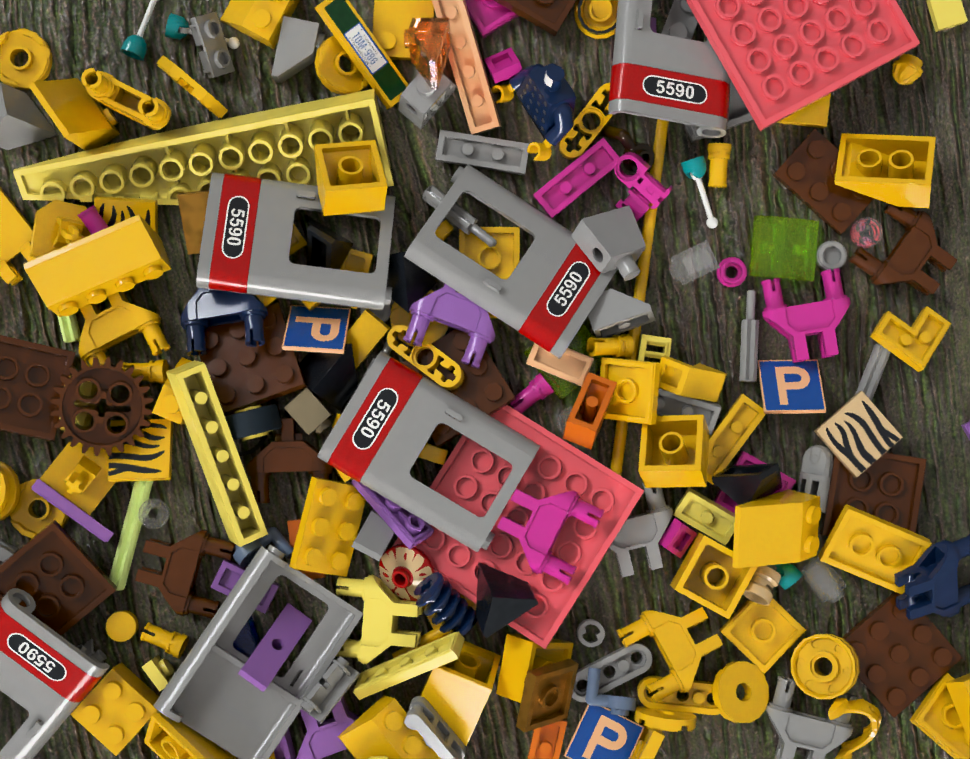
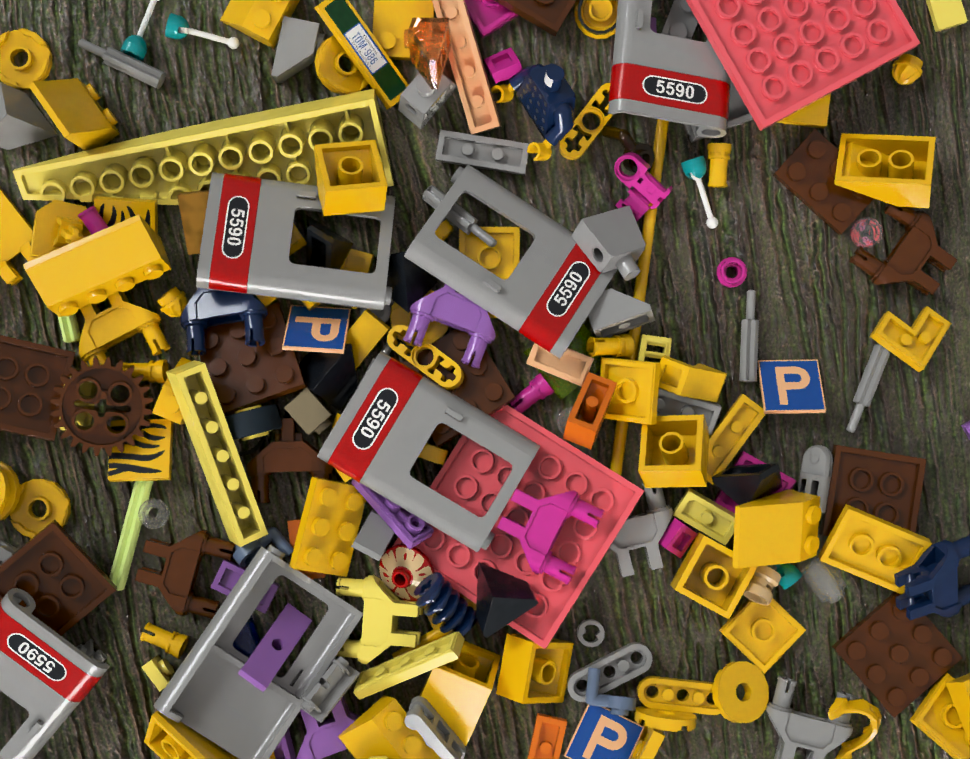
medium lavender tile [31,479,114,542] -> none
yellow piece [40,442,116,516] -> none
yellow brick [70,662,159,756] -> none
yellow connector [81,68,171,130] -> none
yellow tile [106,610,139,642] -> none
yellow tile [157,55,228,118] -> none
light grey hinge [189,11,235,78] -> none
pearl gold plate [516,659,579,733] -> none
dark pink plate [533,137,619,219] -> none
yellow connector [617,607,723,703] -> none
clear brick [669,240,720,286] -> none
clear neon green slope [749,215,819,282] -> none
dark pink connector [761,268,851,363] -> none
yellow wheel [791,634,860,699] -> none
light grey tile [814,241,847,271] -> none
tan tile [814,391,903,477] -> none
none -> light grey axle [78,39,166,89]
none -> yellow plate [157,286,188,317]

